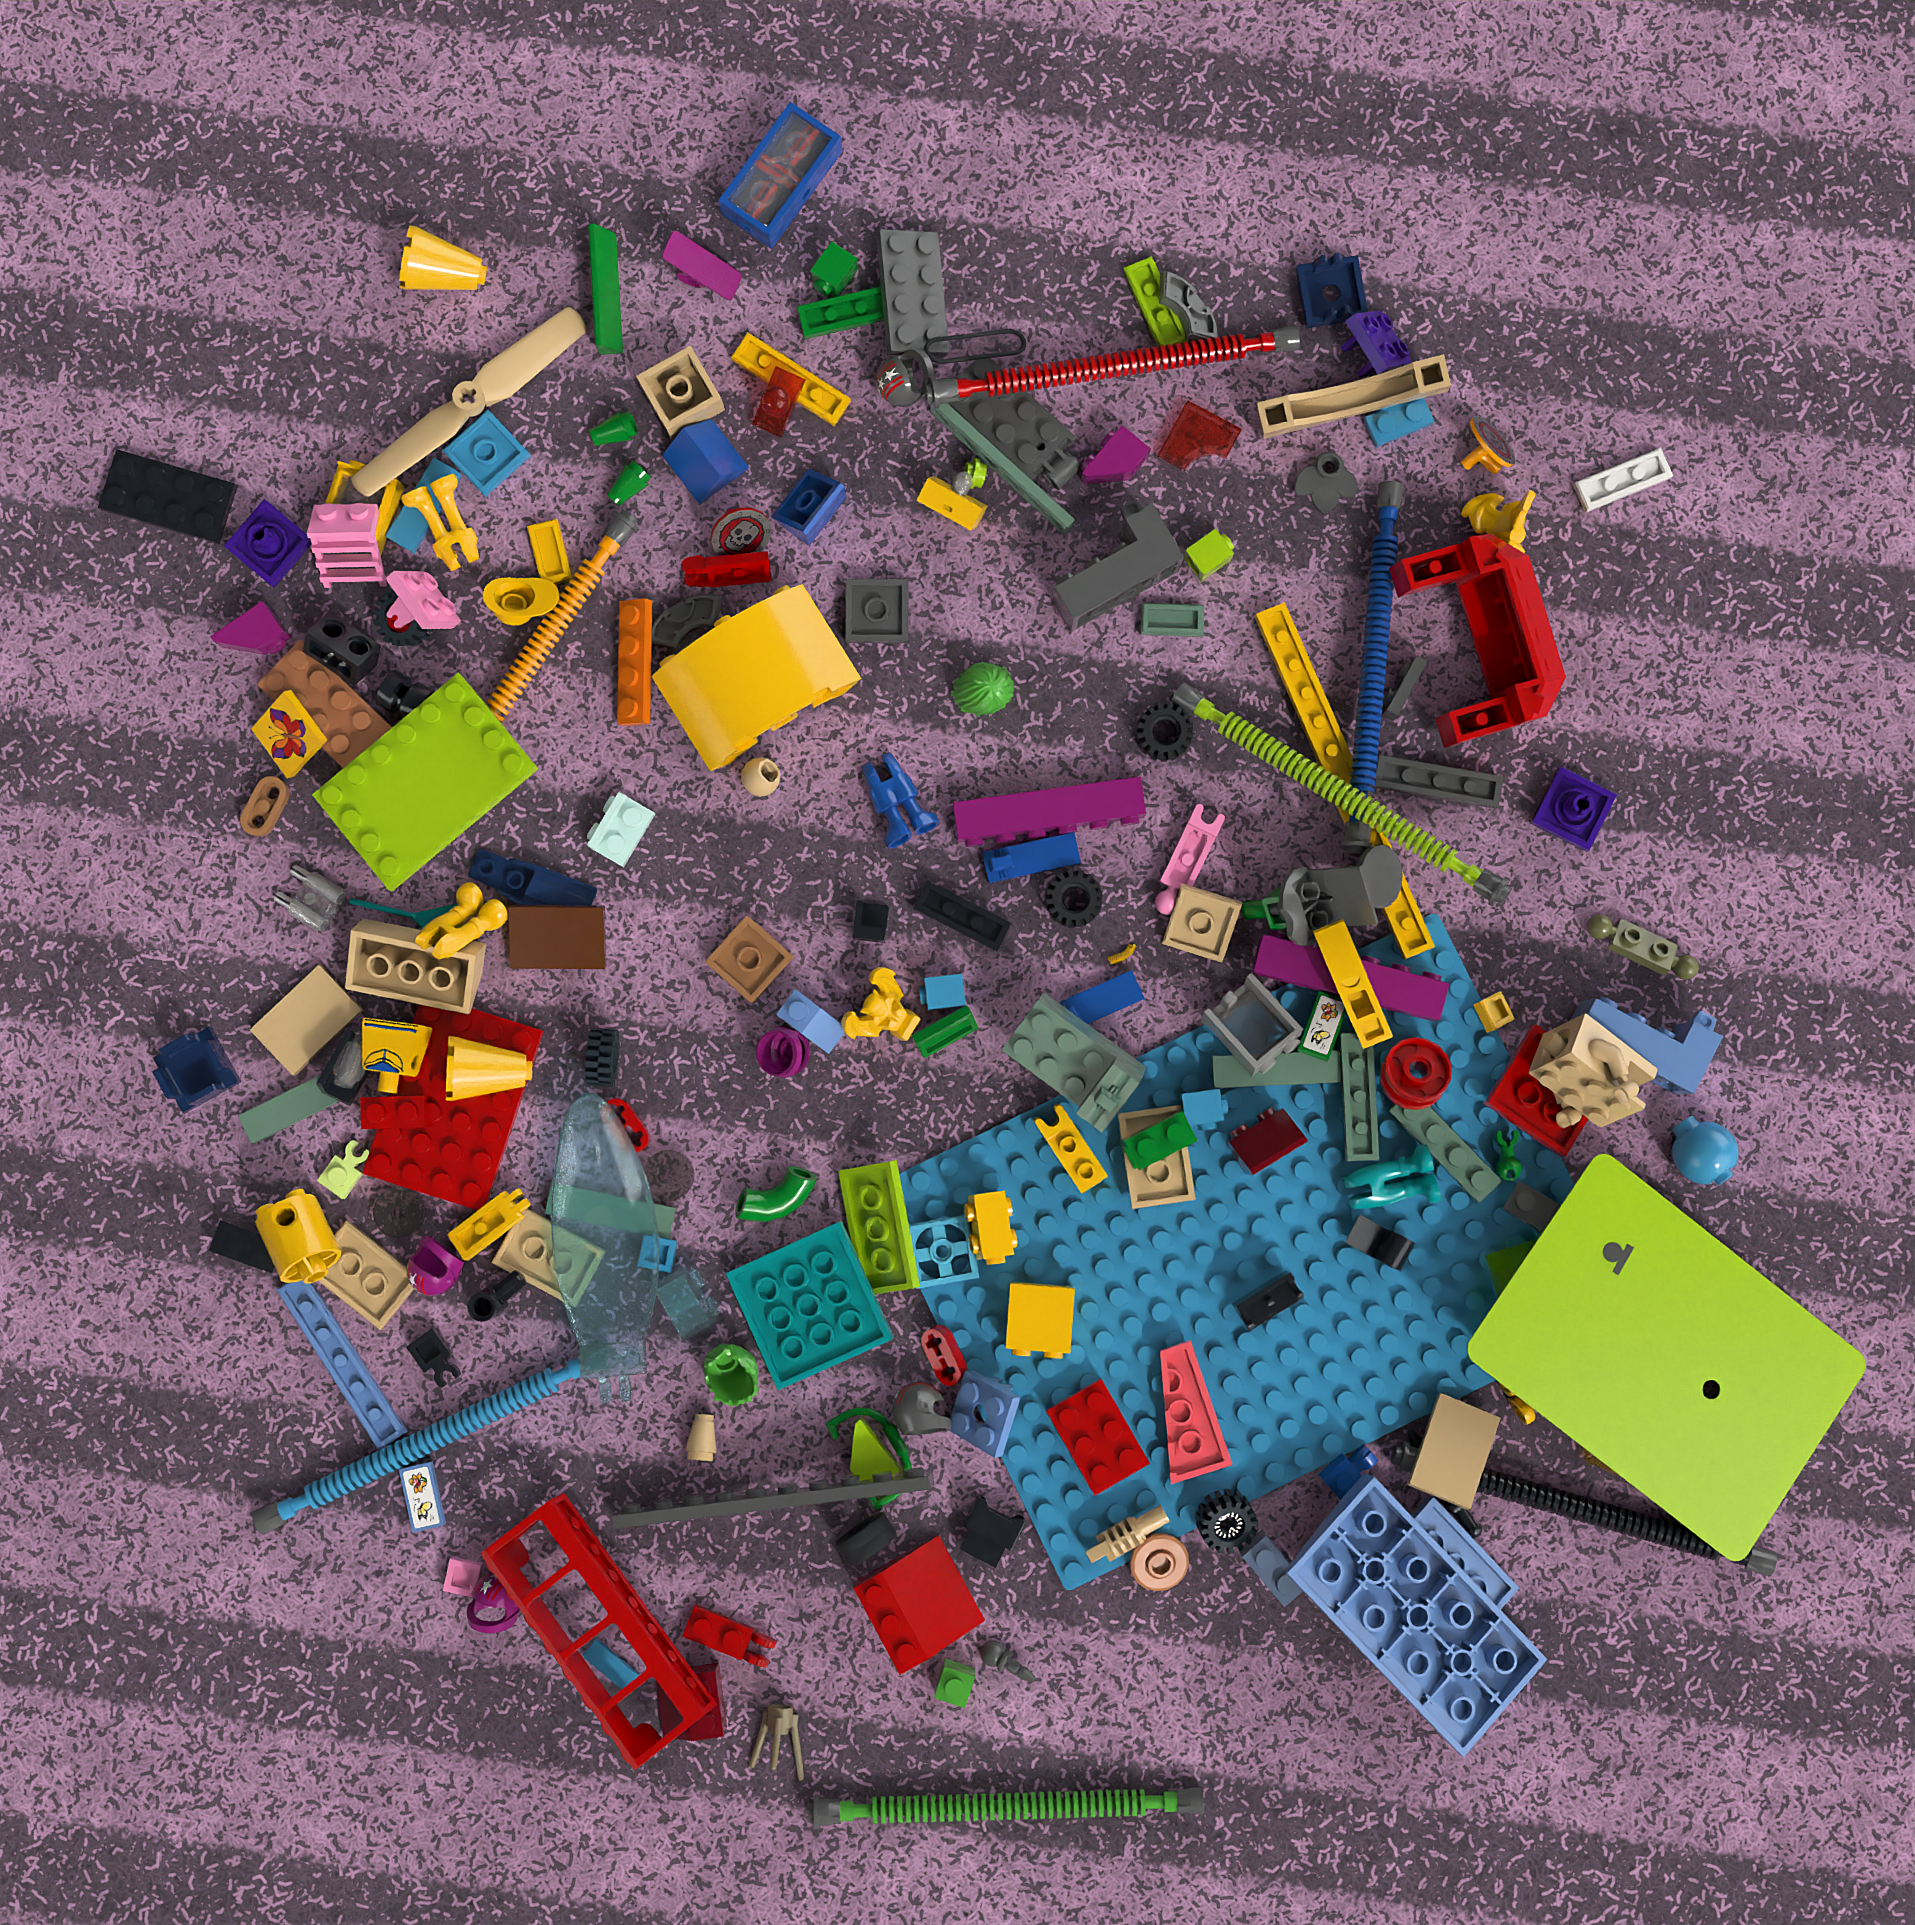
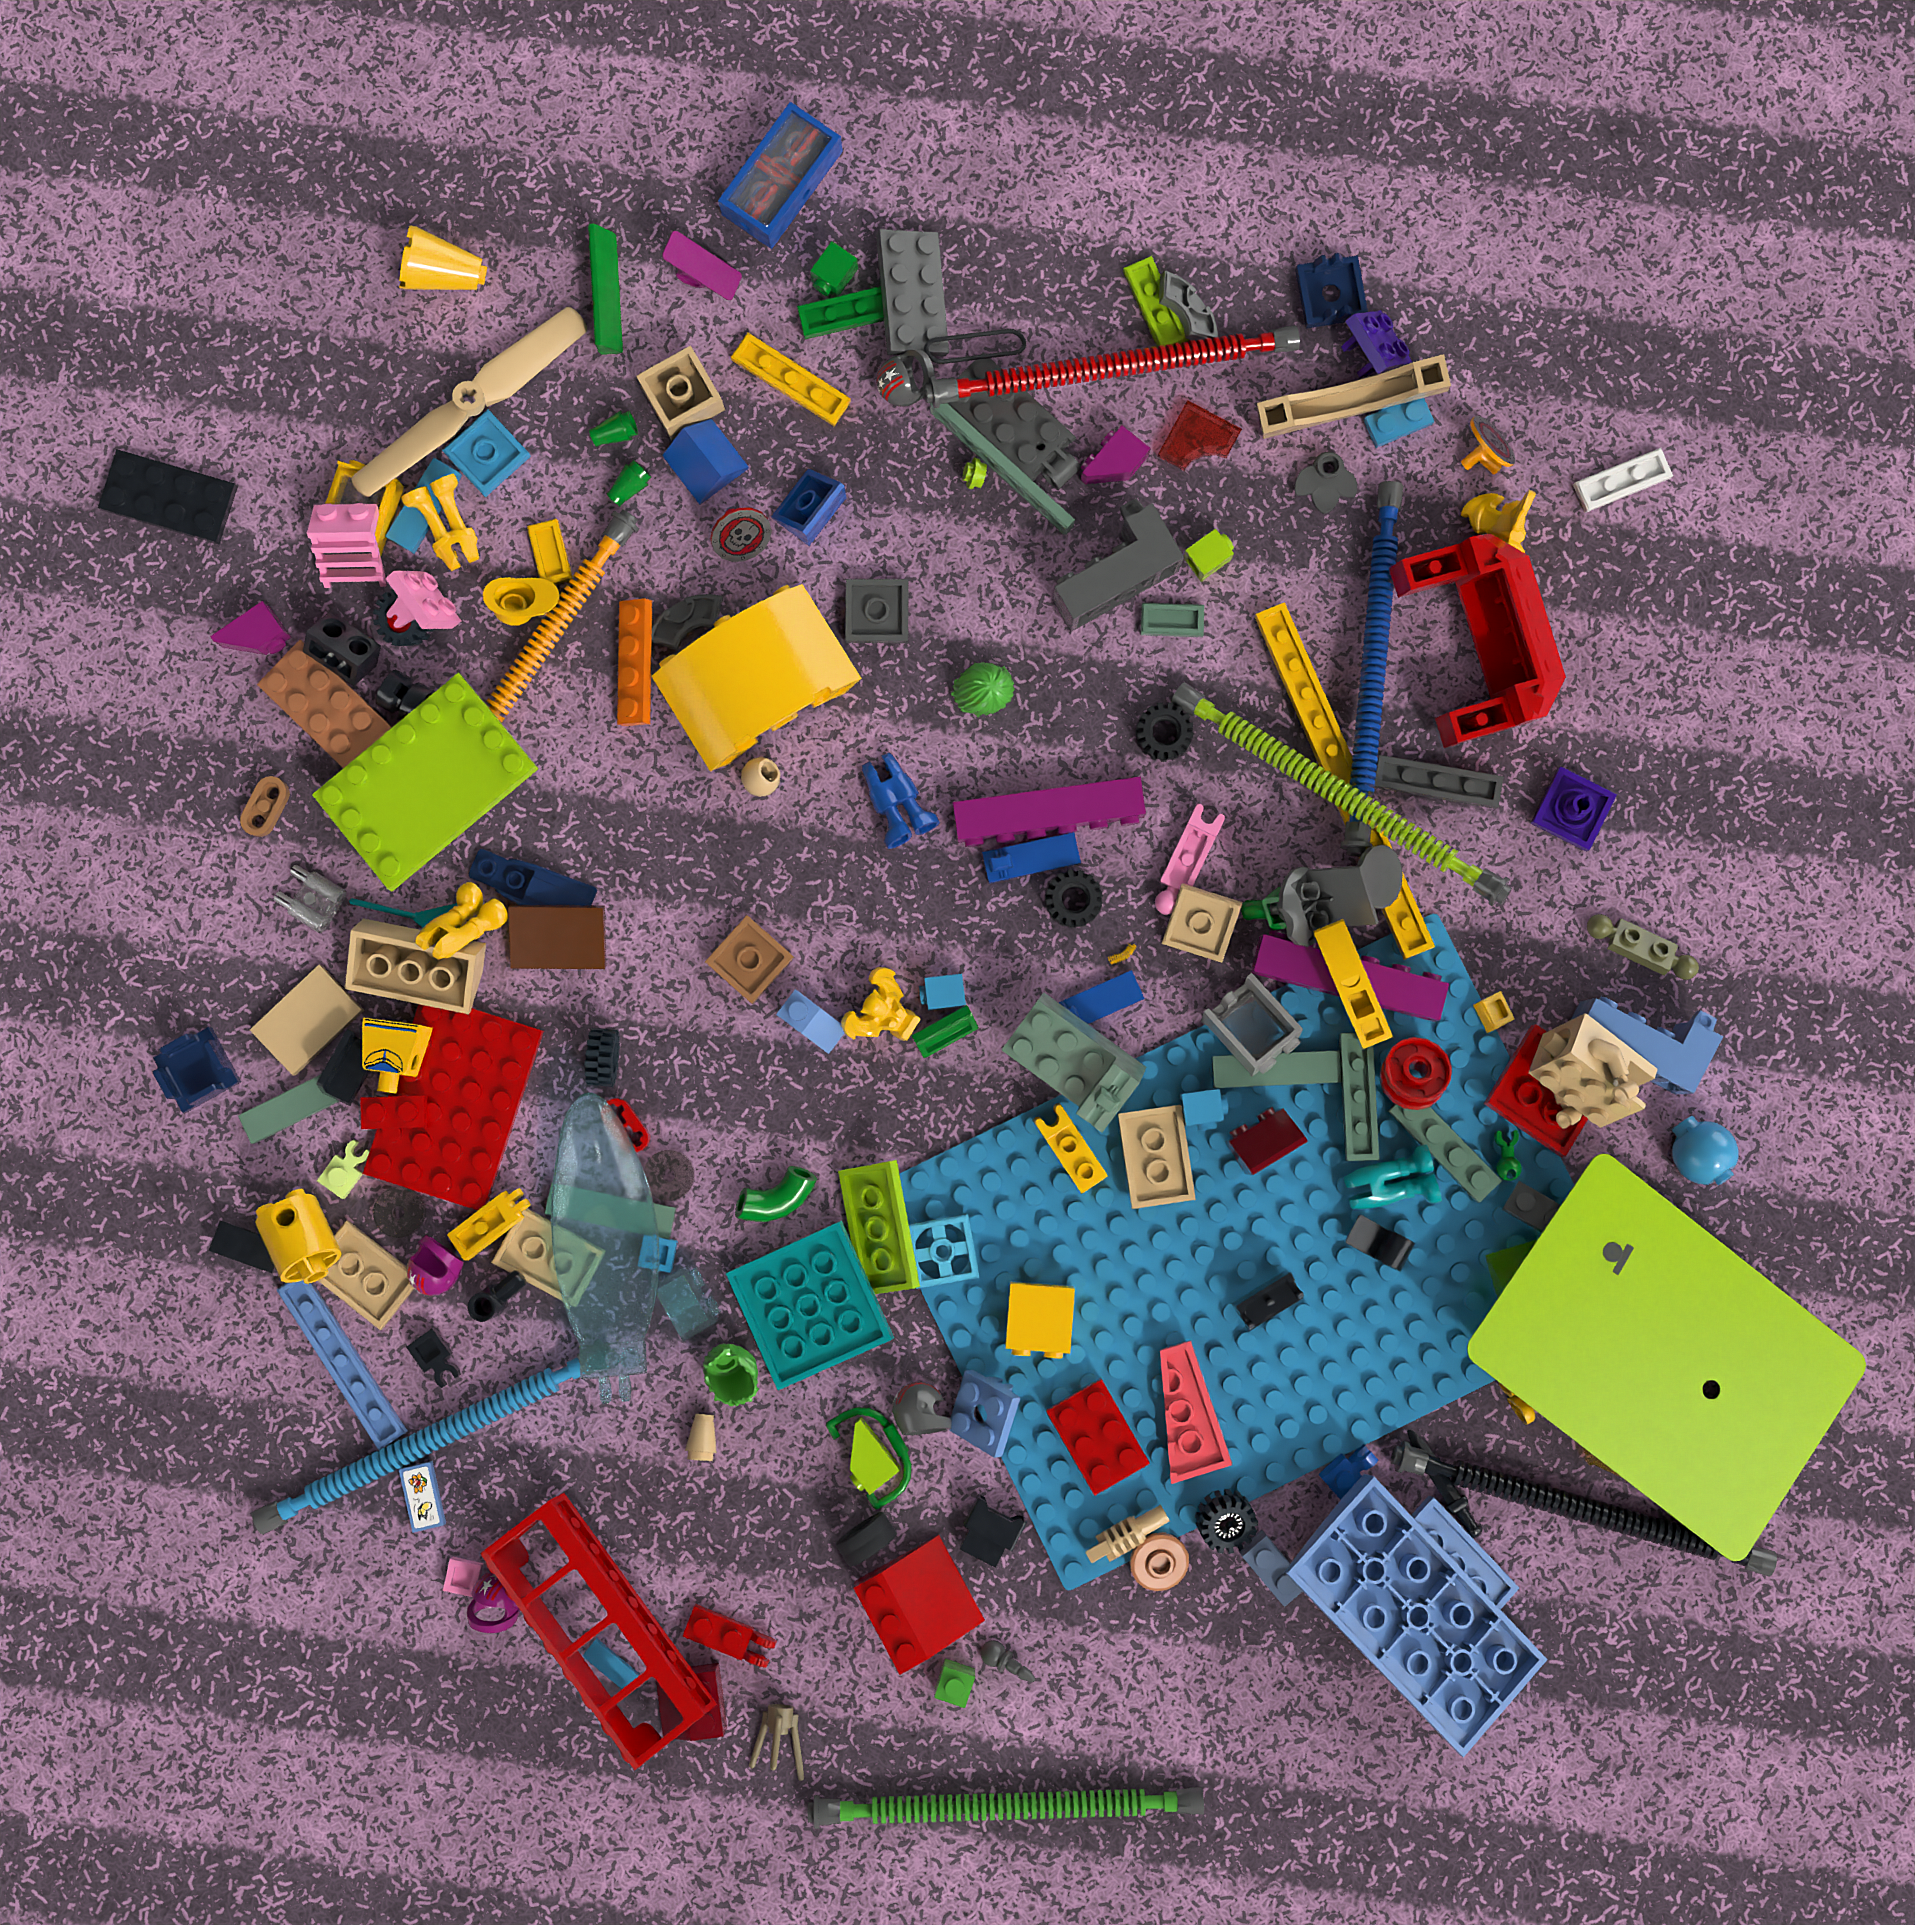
dark purple plate [224,499,312,588] -> none
yellow tile [251,690,327,778] -> none
clear plant [333,1030,365,1089] -> none
yellow cone [446,1036,532,1101] -> none
light aqua bracket [587,791,655,868] -> none
dark grey plate [612,1467,934,1529] -> none
red hinge [681,551,772,588] -> none
clear red tile [752,366,806,437] -> none
magenta helmet [756,1025,811,1078] -> none
black panel [853,900,889,943] -> none
black plate [913,880,1012,952] -> none
yellow piece [917,471,988,531] -> none
red beam [921,1324,968,1386] -> none
yellow brick [964,1191,1017,1265] -> none
green panel [1119,1111,1198,1170] -> none
tile [1297,991,1346,1062] -> none
dark grey plate [1382,655,1428,721] -> none
tan tile [1407,1393,1501,1510] -> none

